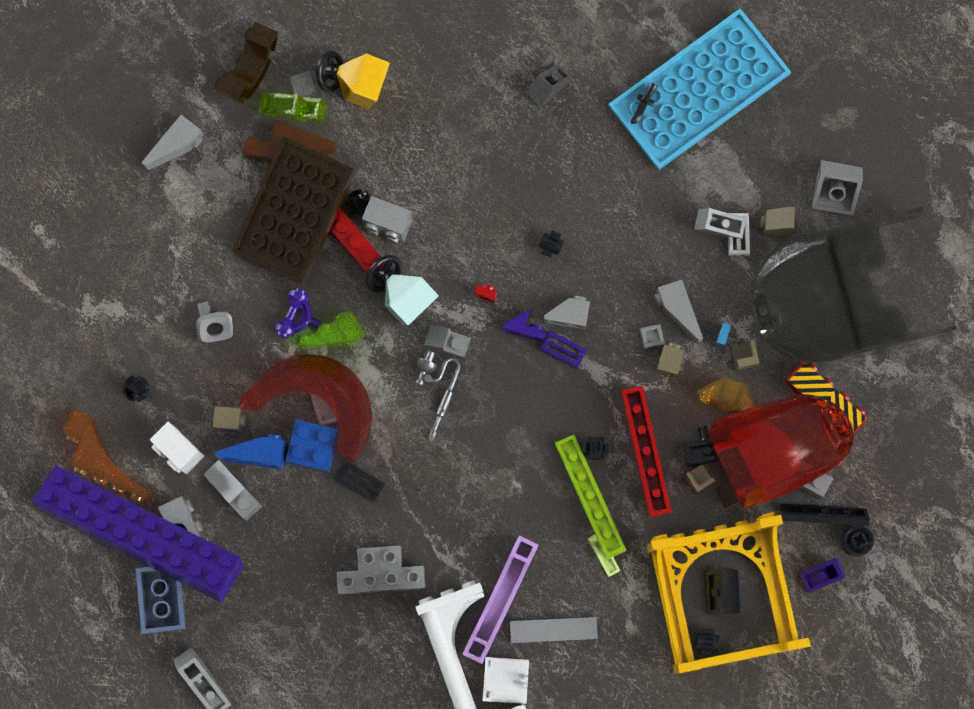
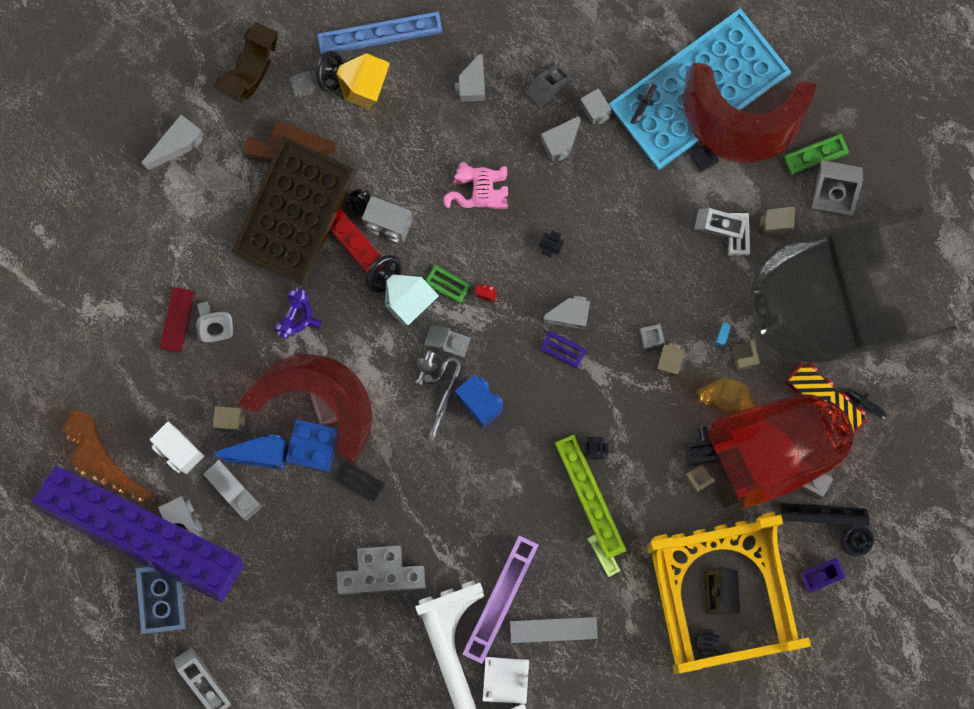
black gear [122,375,150,402] -> none
clear neon green slope [259,93,328,123] -> none
clear neon green slope [297,311,366,350] -> none
dark purple slope [503,310,546,342] -> none
red brick [620,386,672,518] -> none
light grey slope [655,280,703,344] -> none
none -> dark red tile [160,287,195,353]
none -> medium blue tile [317,11,443,55]
none -> bright green tile [425,265,471,304]
none -> bright pink animal [443,162,508,209]
none -> light grey slope [455,54,485,102]
none -> blue brick [455,374,503,429]
none -> light grey slope [541,116,581,161]
none -> light grey brick [580,88,611,125]
none -> clear red windscreen [683,62,816,163]
none -> black tile [690,143,719,173]
none -> bright green tile [782,134,849,176]
none -> black piece [845,387,886,419]

